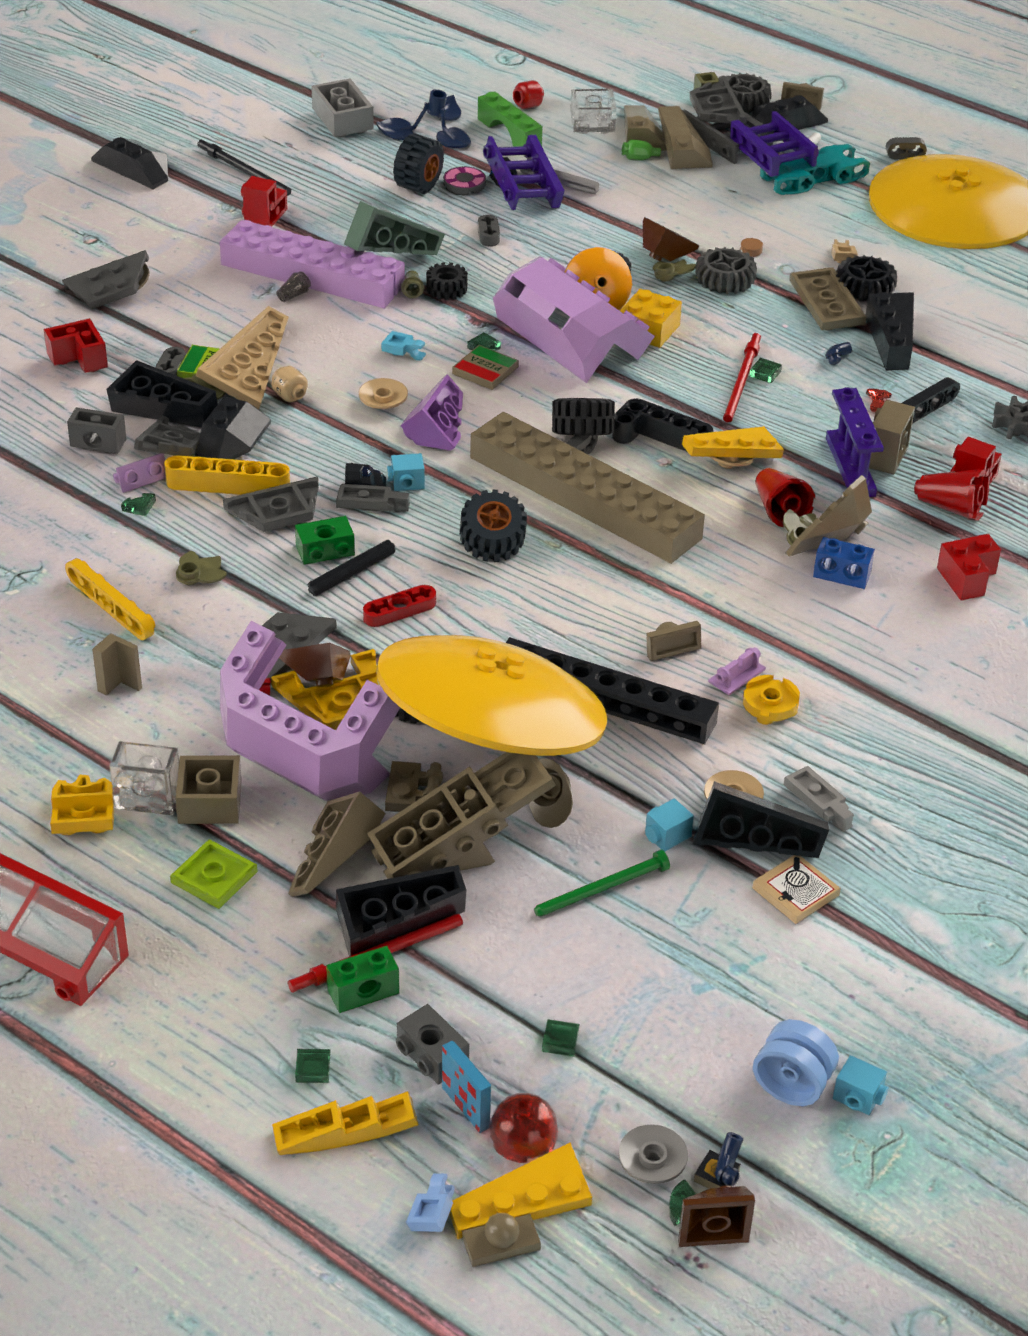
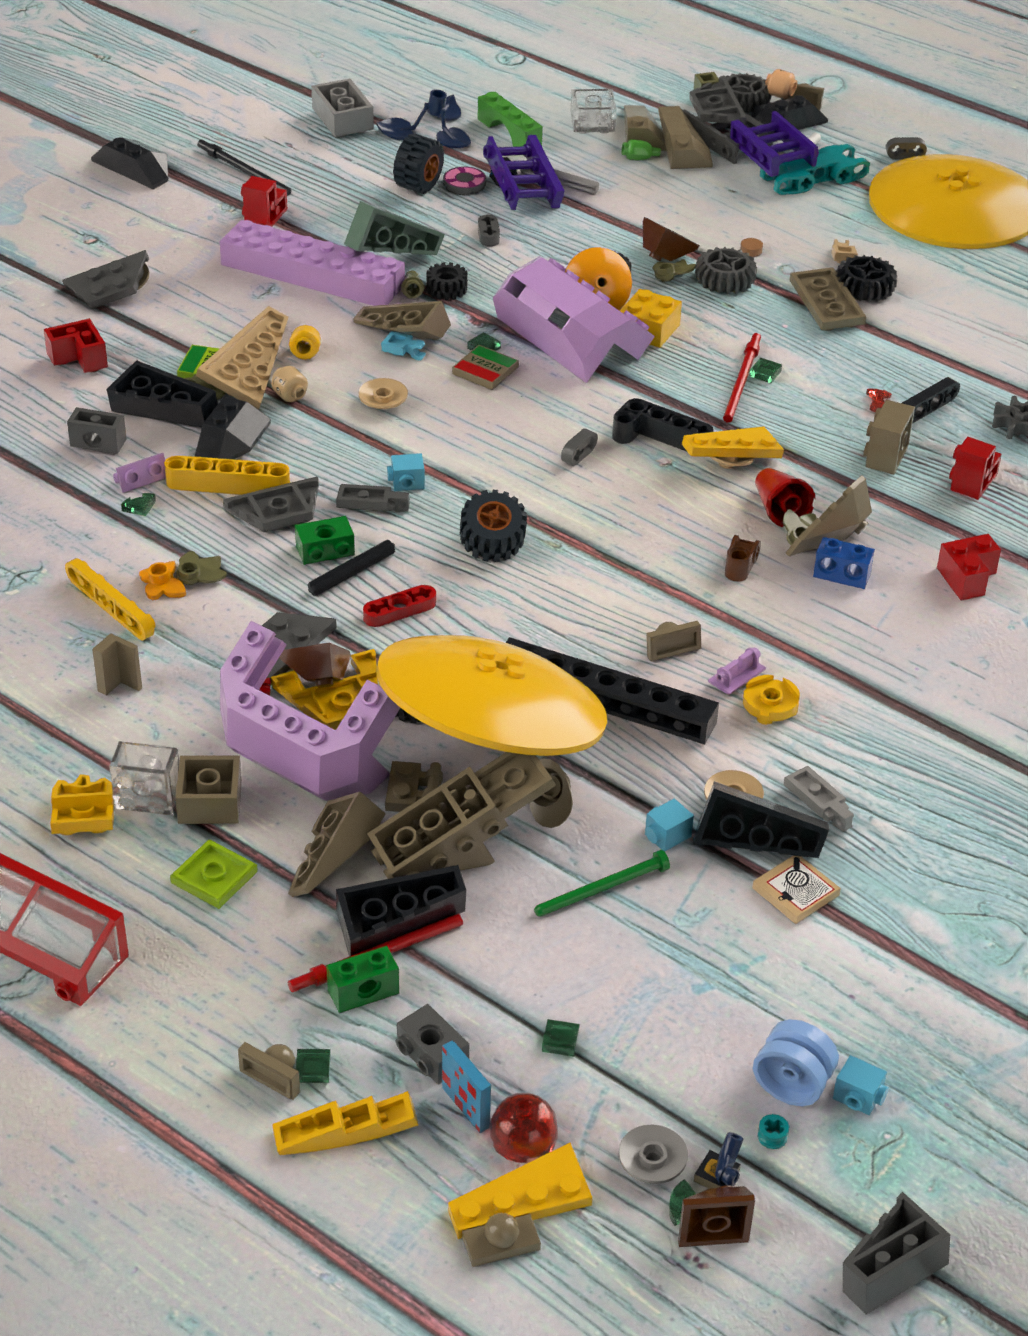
dark grey wing [134,416,200,456] -> none
dark grey beam [156,347,186,376] -> none
clear smoke cone [276,271,311,302] -> none
black rock [345,463,386,487] -> none
medium lavender wedge [401,374,463,451] -> none
light blue plate [406,1173,455,1232] -> none
dark tan brick [470,411,705,564] -> none
red head [513,80,544,109] -> none
black tyre [552,398,615,436] -> none
dark blue arm [825,342,852,365] -> none
dark purple fence [826,387,884,497] -> none
black wedge [866,292,914,371] -> none
red cone [914,469,989,520] -> none
none -> light orange animal [139,561,186,600]
none -> dark tan tile [238,1042,300,1100]
none -> yellow head [289,325,321,360]
none -> dark tan wedge [353,301,451,340]
none -> reddish brown piece [725,535,761,582]
none -> teal bush [757,1114,789,1149]
none -> light nougat head [765,69,797,99]
none -> dark grey wedge [842,1191,950,1314]

